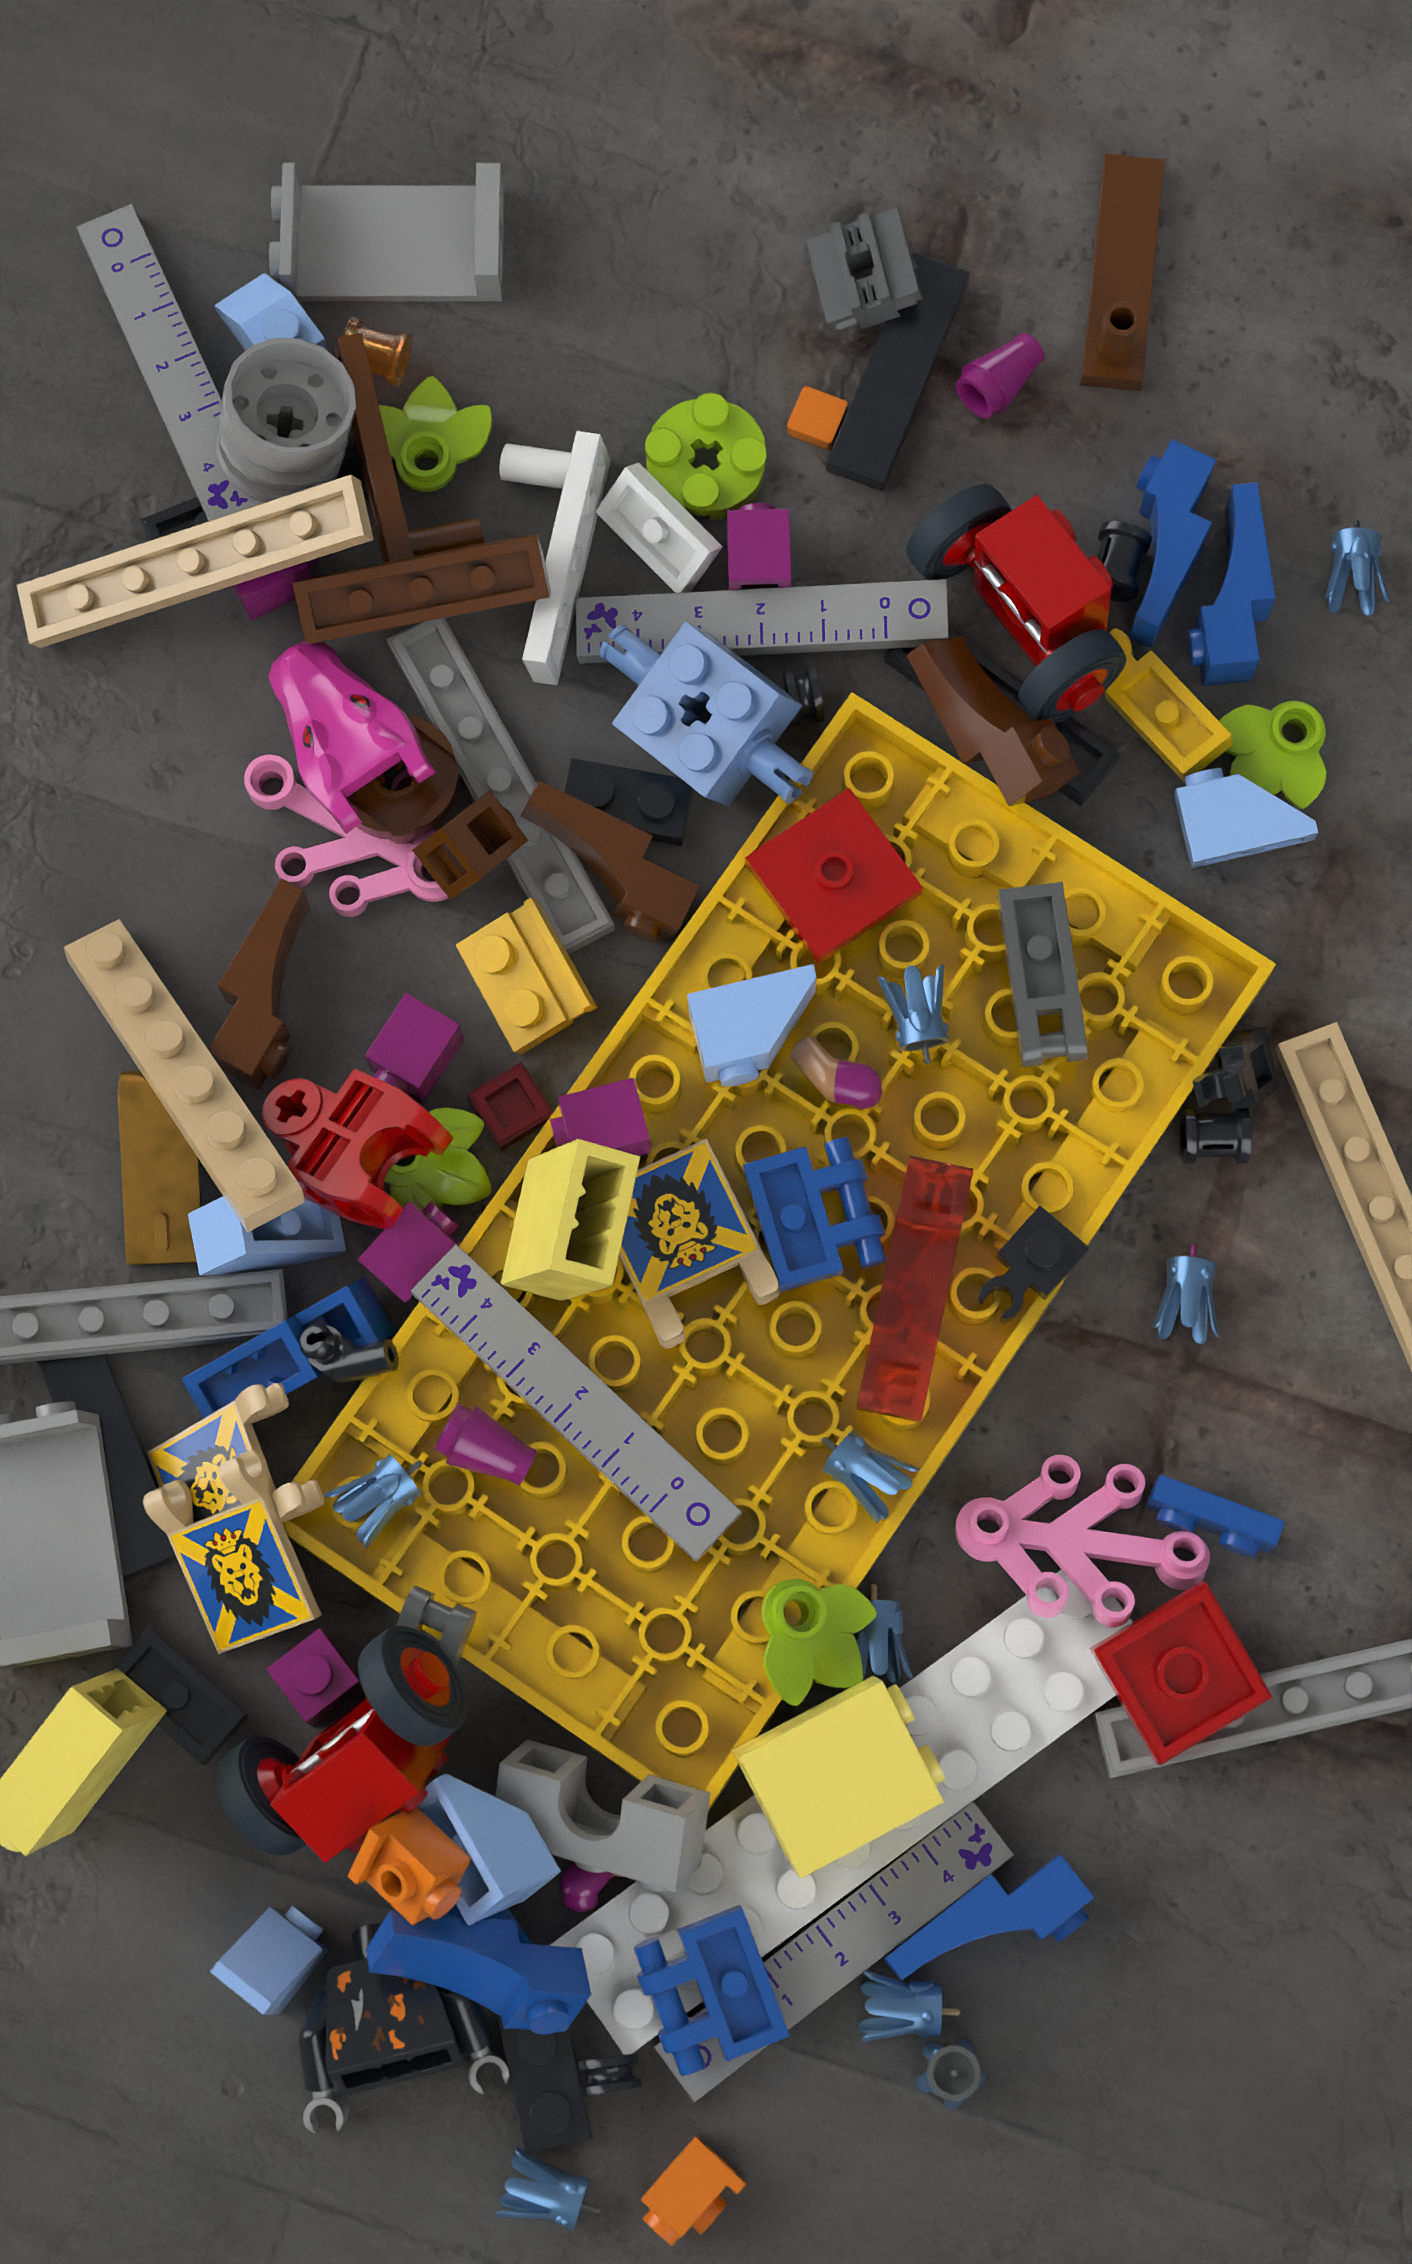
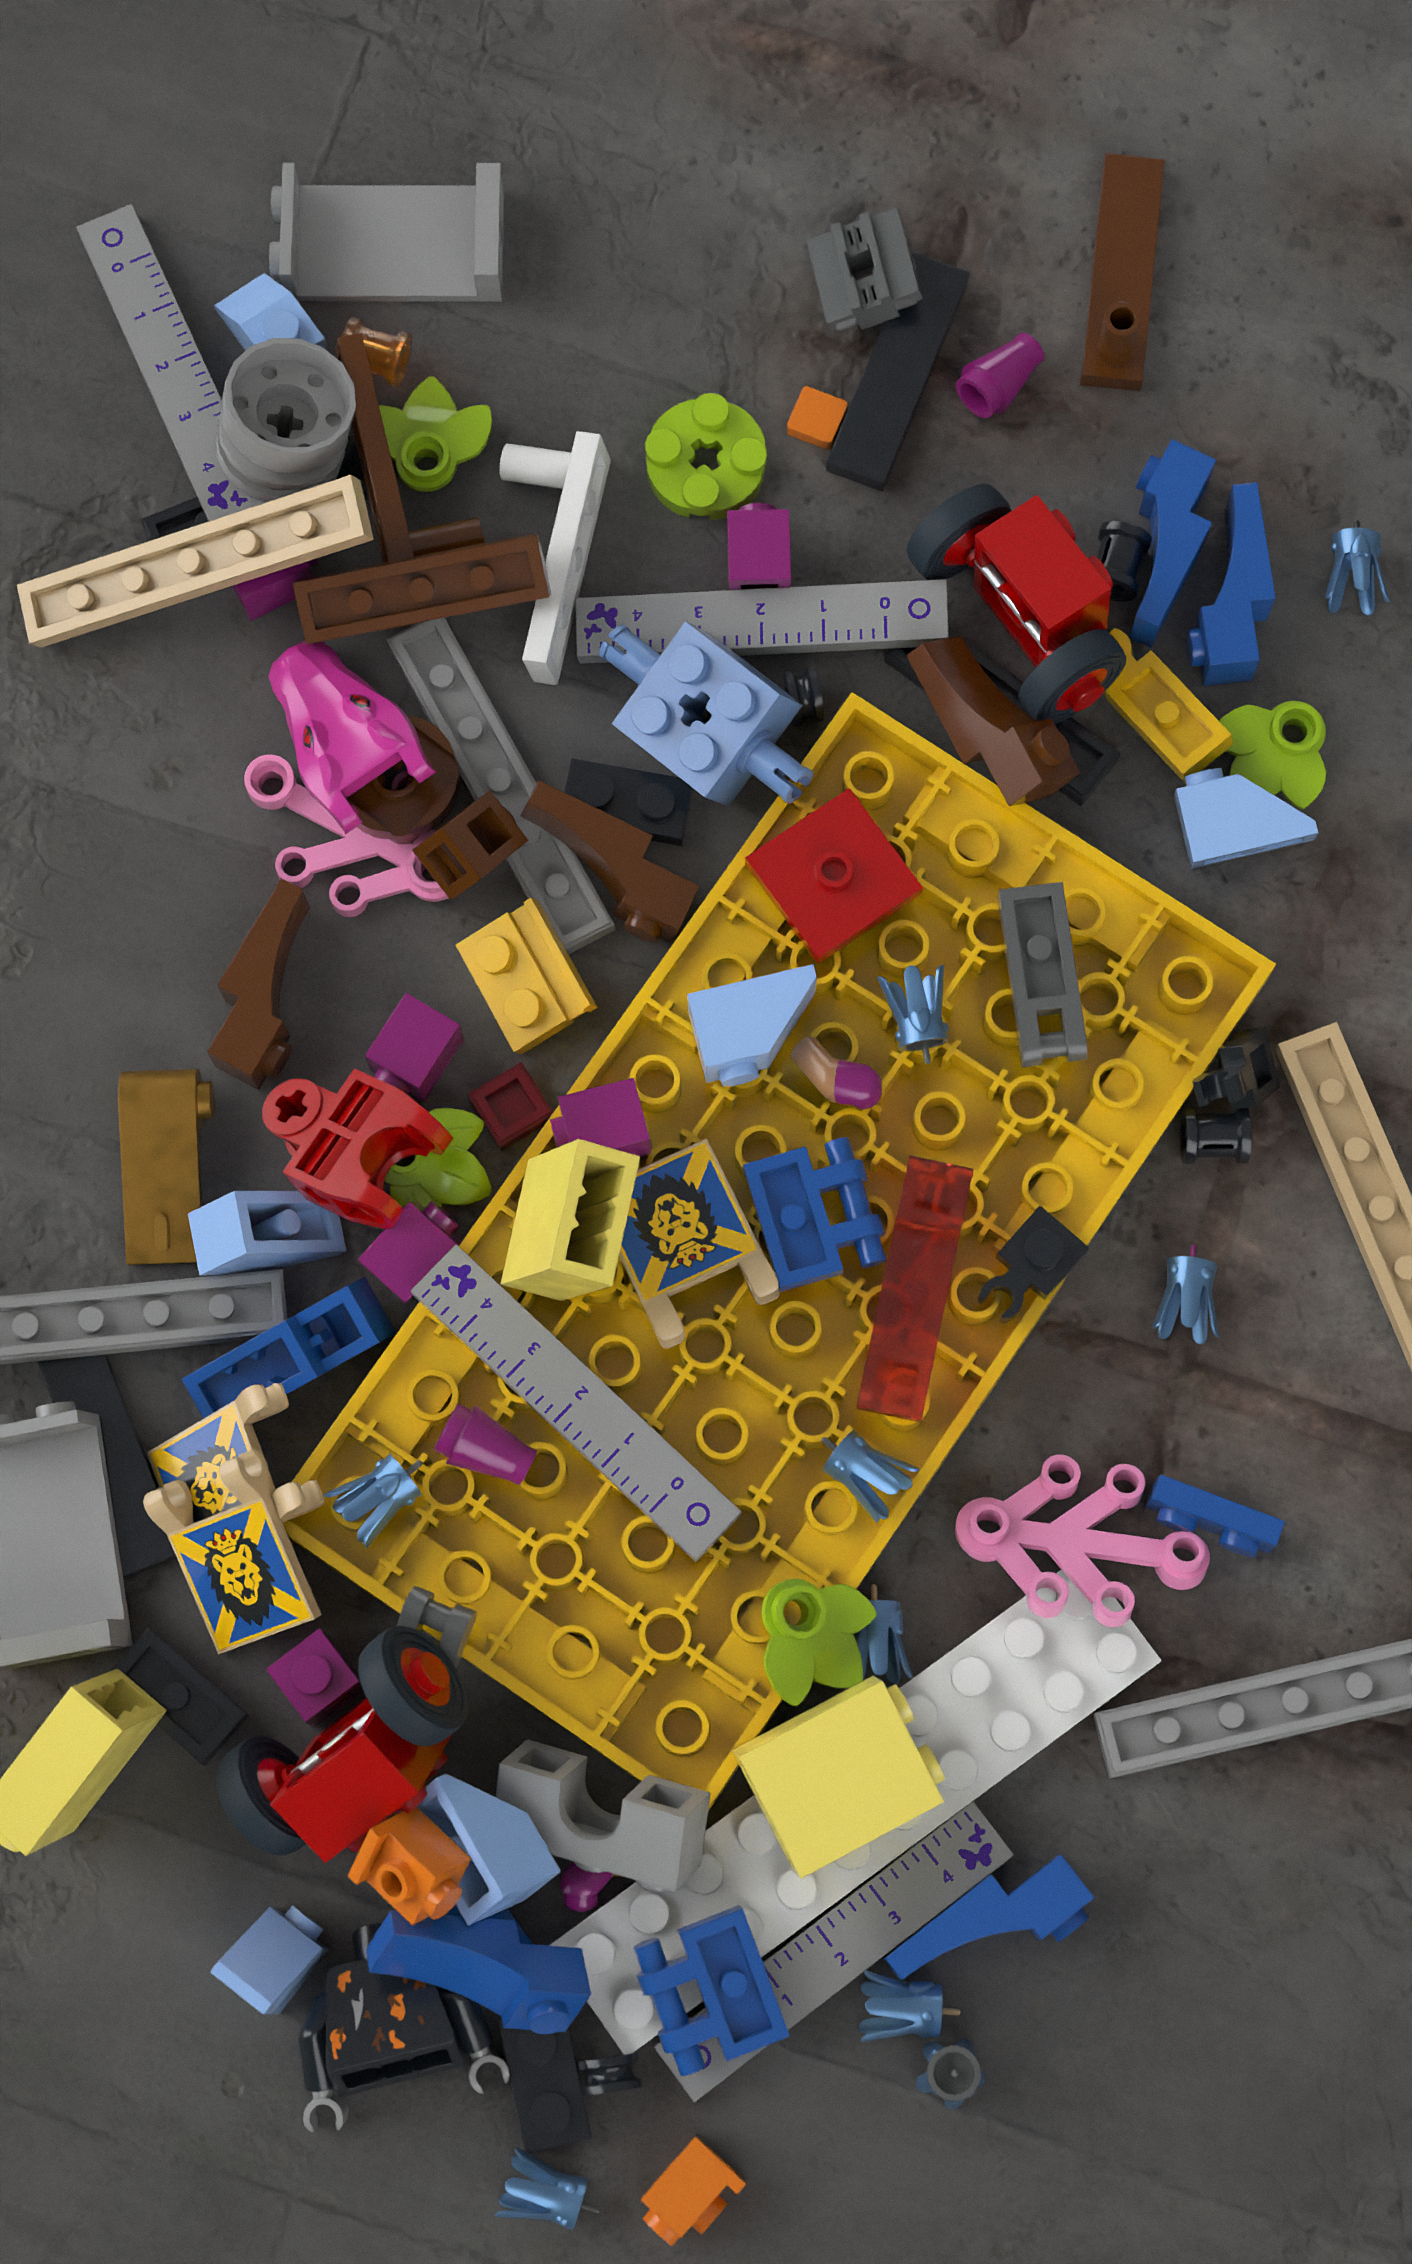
tan plate [64,919,305,1232] -> none
black arm [299,1324,399,1383] -> none
white plate [595,463,723,593] -> none
red plate [1089,1581,1273,1766] -> none

